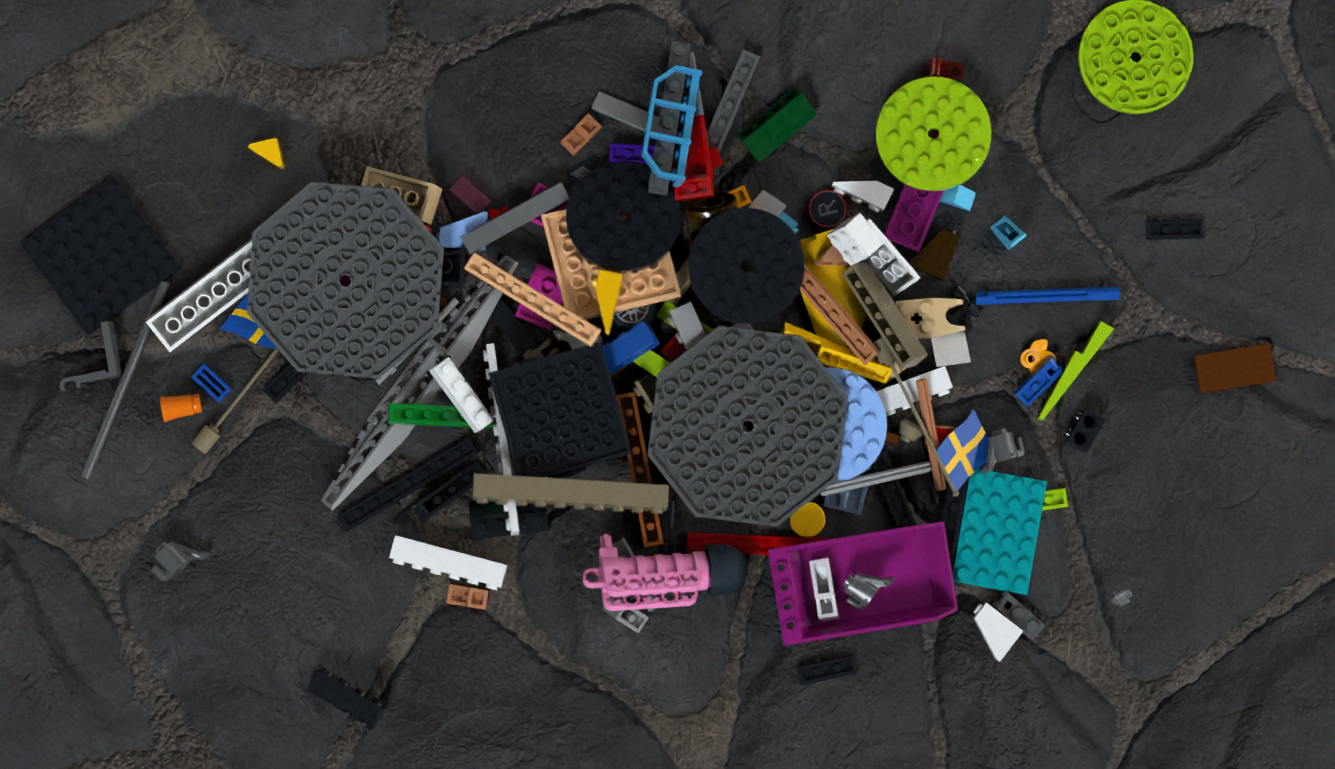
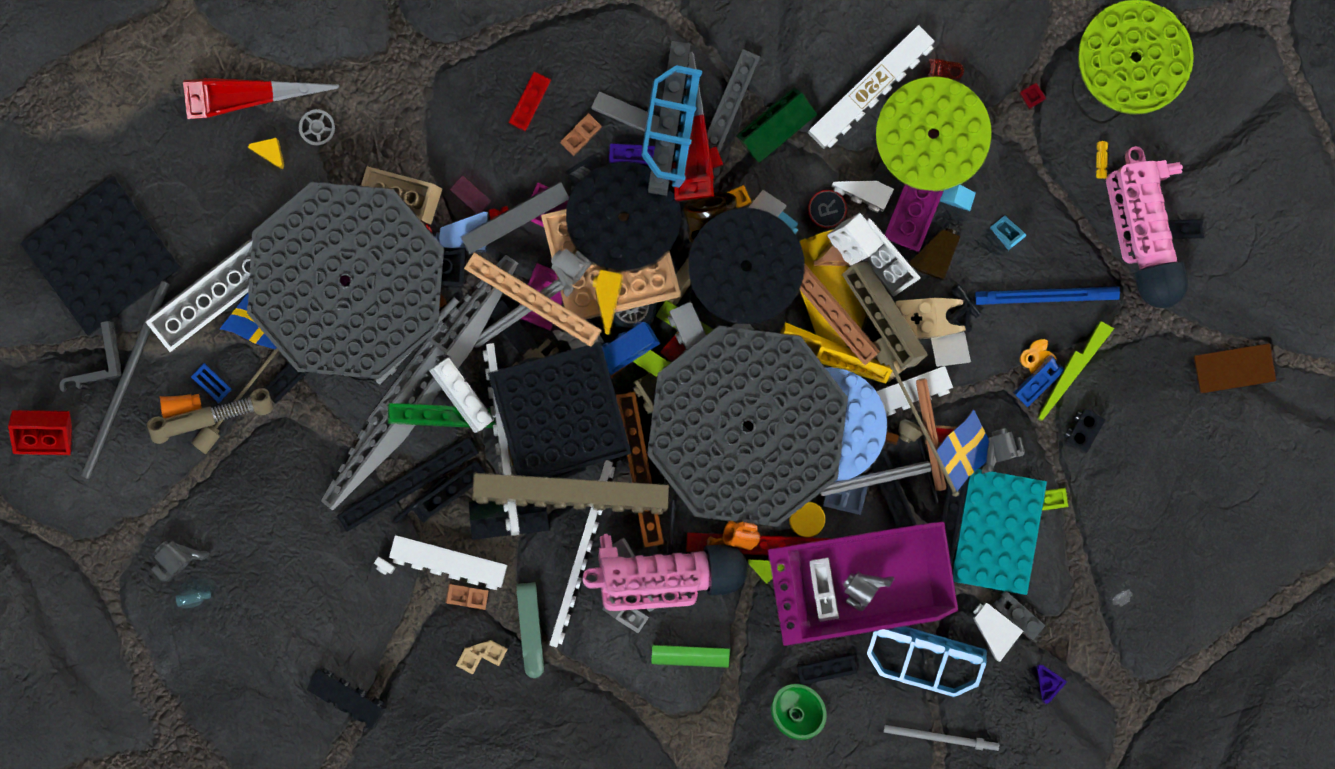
none -> red slope [8,410,72,455]
none -> dark tan piece [147,388,273,444]
none -> clear light blue plant [175,589,211,609]
none -> red plate [183,78,340,119]
none -> light grey wheel [299,109,335,146]
none -> white plate [374,557,396,575]
none -> tan tile [456,640,508,674]
none -> light grey axle [474,279,564,348]
none -> red tile [509,72,551,131]
none -> sand green piece [516,582,544,678]
none -> white plate [550,461,616,647]
none -> light grey piece [551,249,591,297]
none -> bright green brick [652,645,730,668]
none -> orange piece [707,521,760,550]
none -> lime slope [748,560,785,584]
none -> green dish [771,684,827,740]
none -> white brick [808,25,935,149]
none -> plate [867,626,987,697]
none -> light grey bar [884,725,999,751]
none -> dark red plate [1019,83,1046,109]
none -> dark purple slope [1036,664,1067,704]
none -> yellow axle [1096,141,1108,179]
none -> bright pink piece [1106,146,1188,308]

